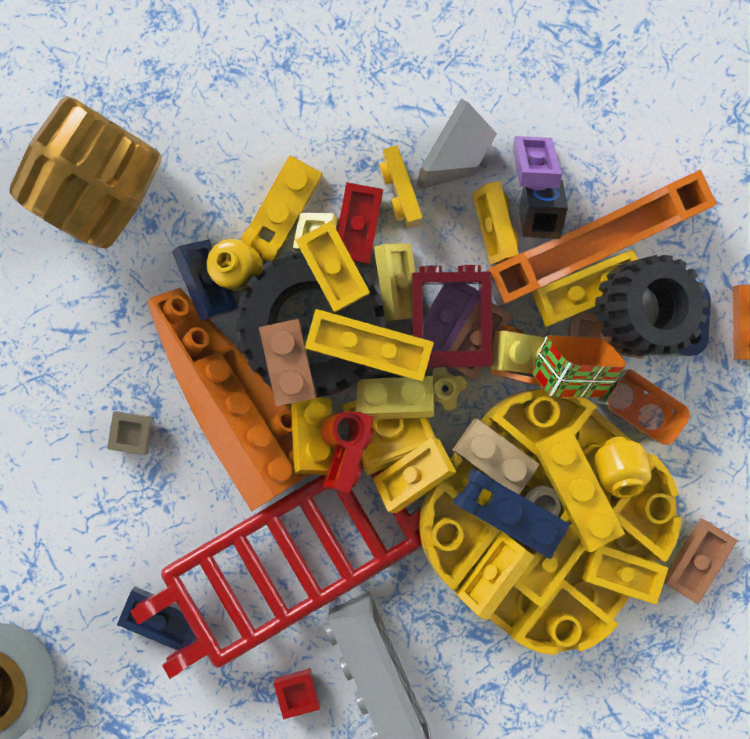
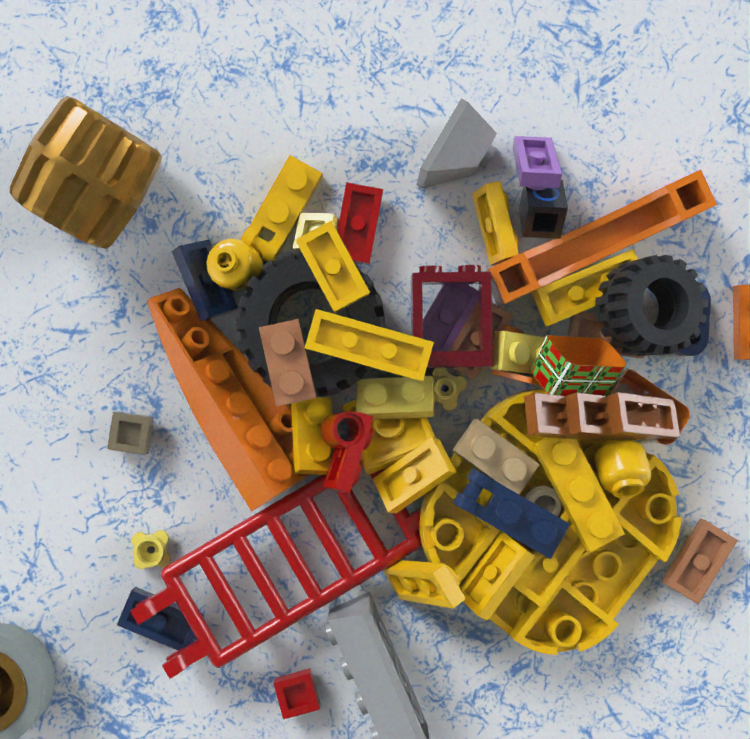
light yellow plate [374,243,415,322] -> none
yellow plate [378,145,423,229] -> none
yellow plate [581,546,668,605] -> none
none -> light yellow plate [131,530,171,569]
none -> yellow plate [383,560,466,609]
none -> dark orange slope [524,392,680,440]

